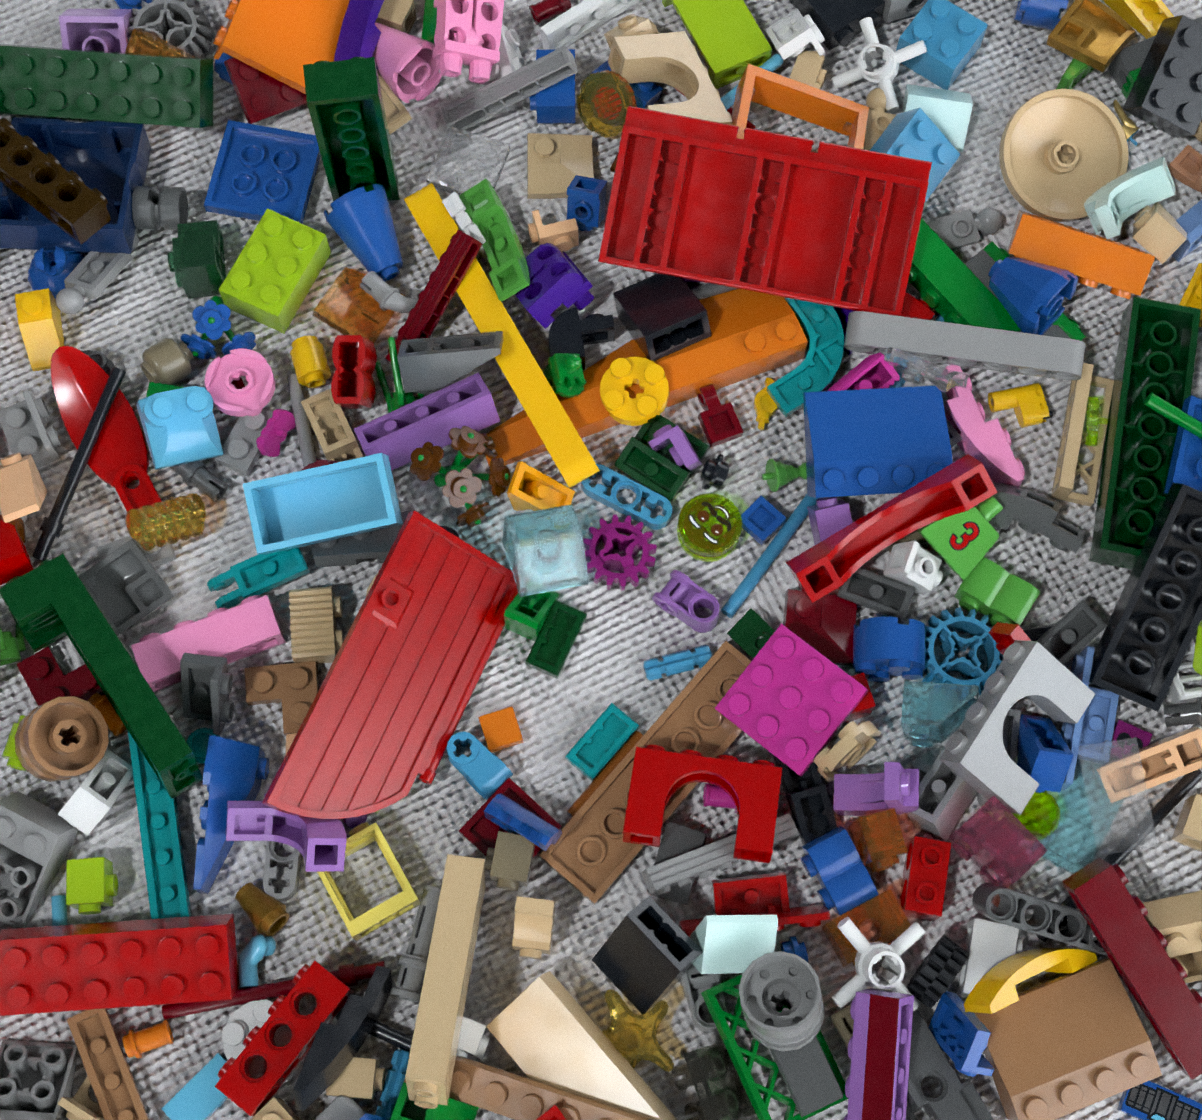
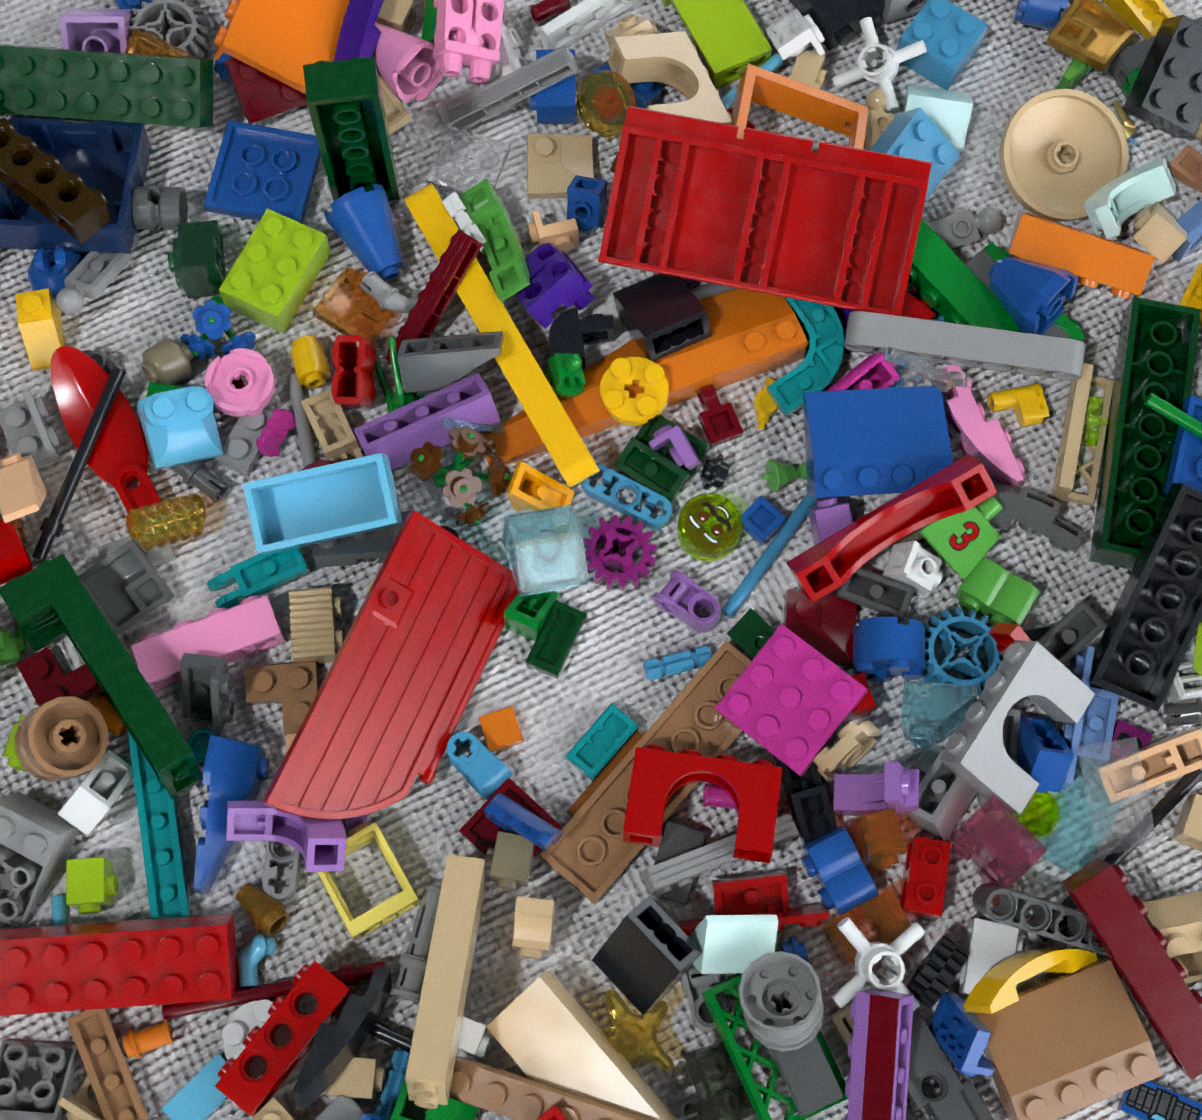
none -> clear light blue hinge [442,417,504,436]

